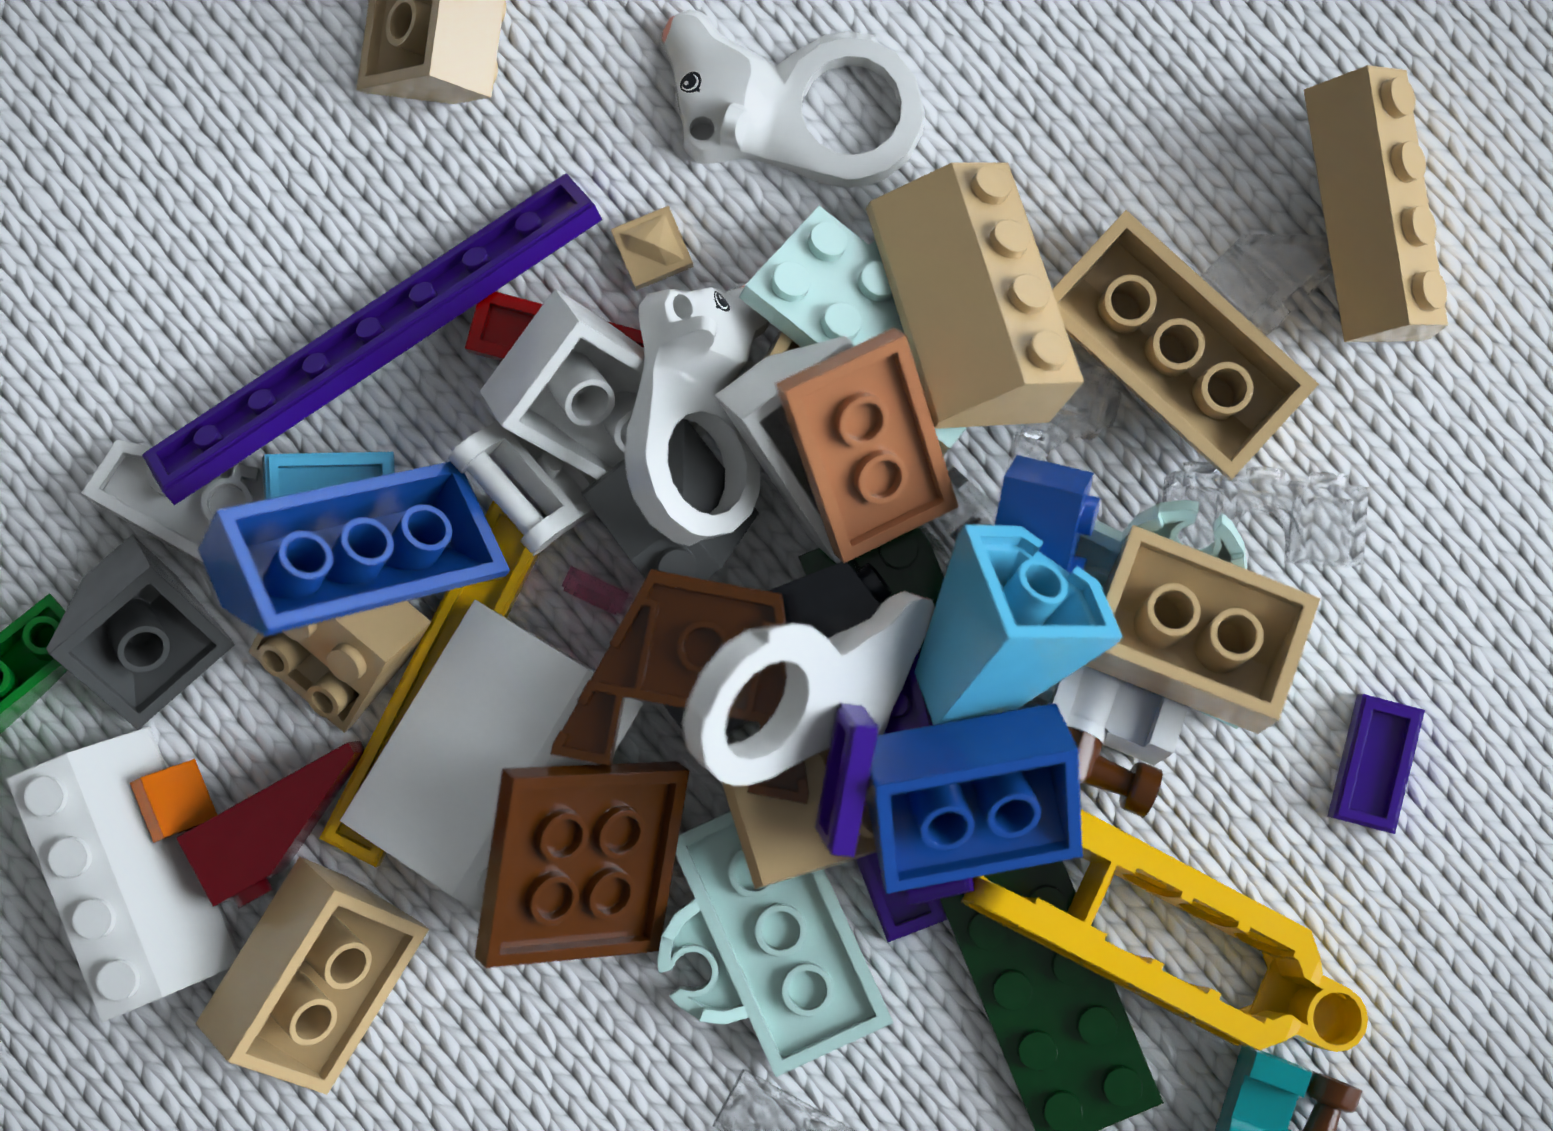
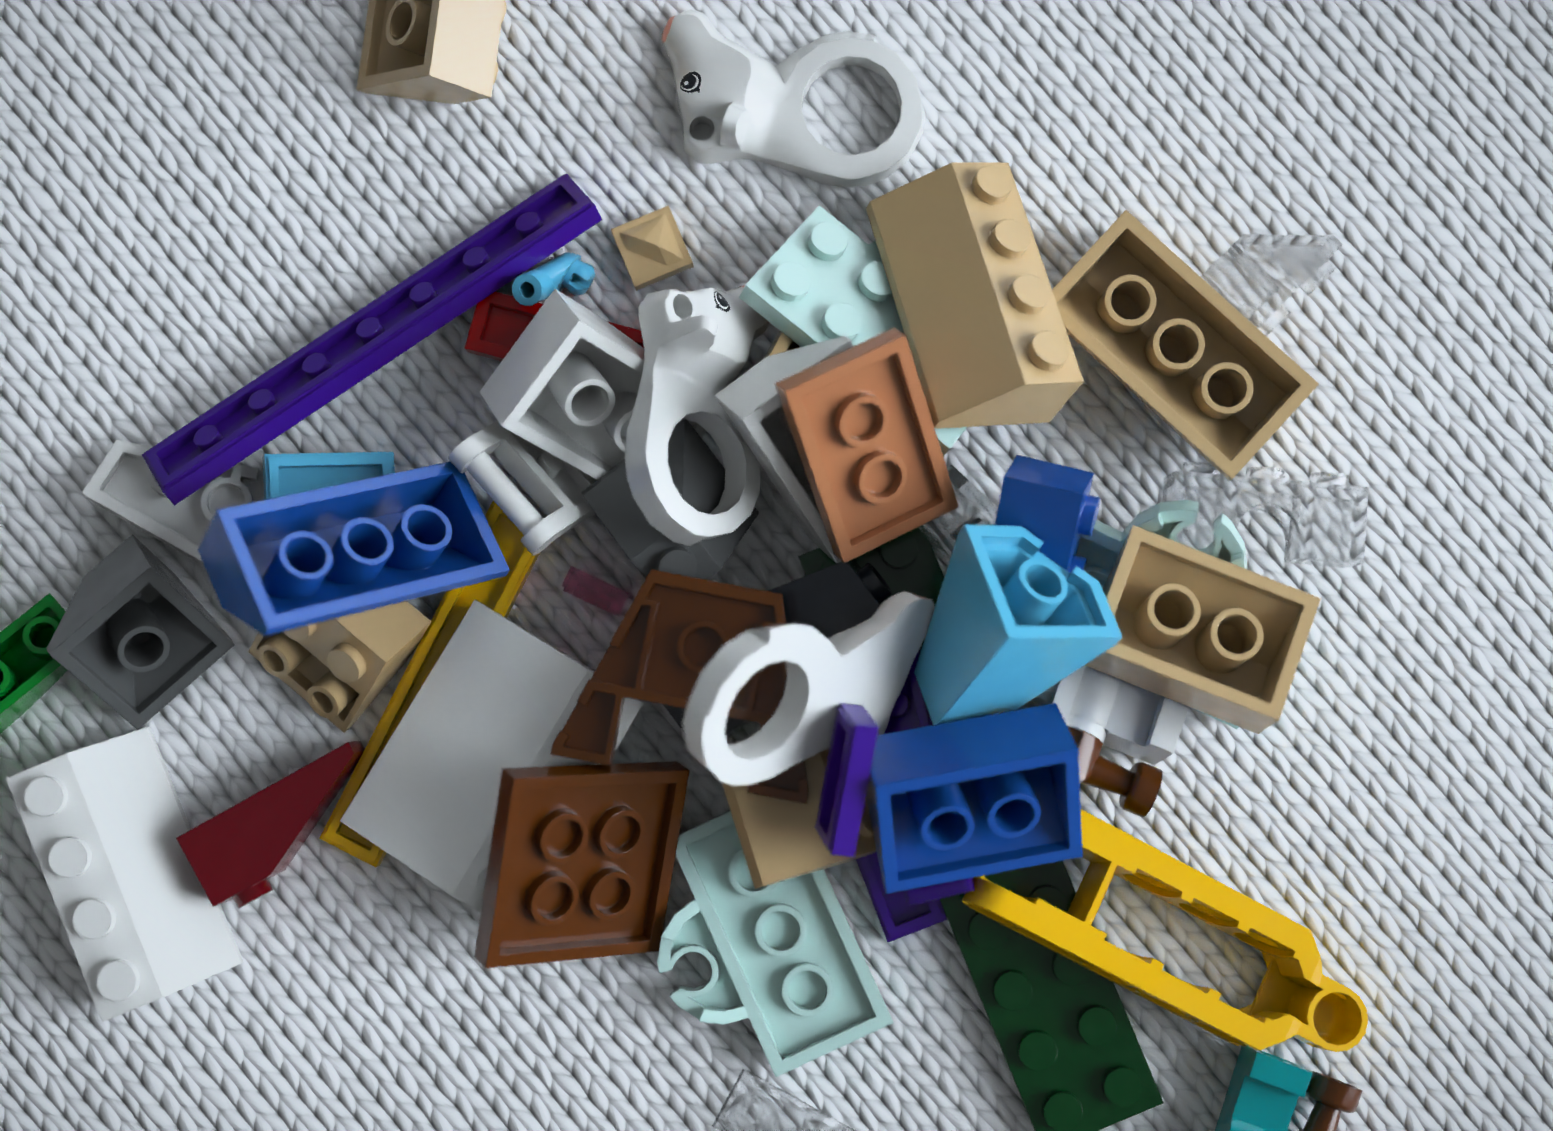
orange tile [130,759,217,843] -> none
tan slope [195,856,429,1095] -> none
clear arch [1005,361,1121,473] -> none
tan slope [1304,65,1448,342] -> none
dark purple tile [1327,694,1425,834] -> none
none -> medium azure arm [512,252,595,306]

